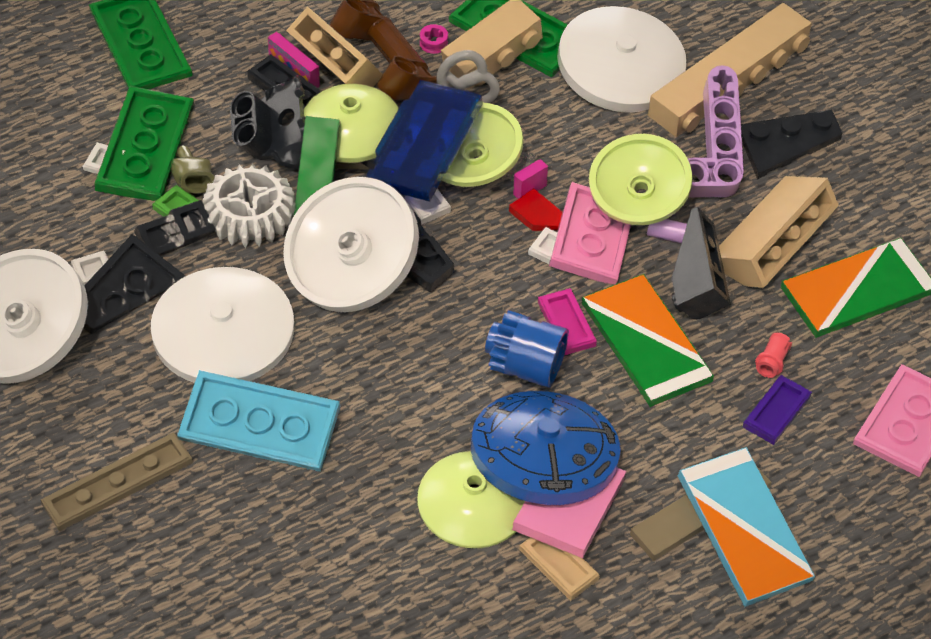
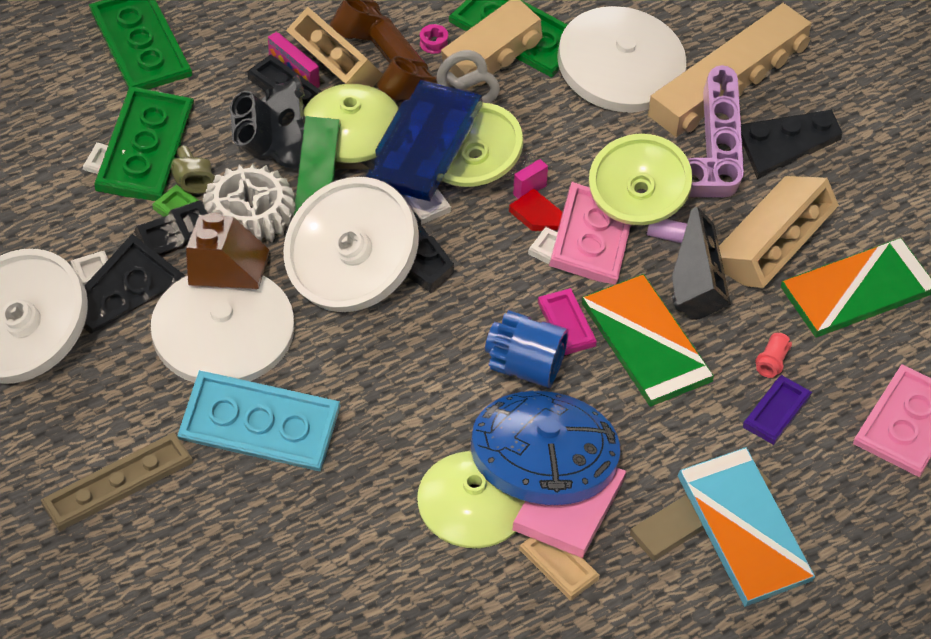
none -> reddish brown slope [186,213,269,289]

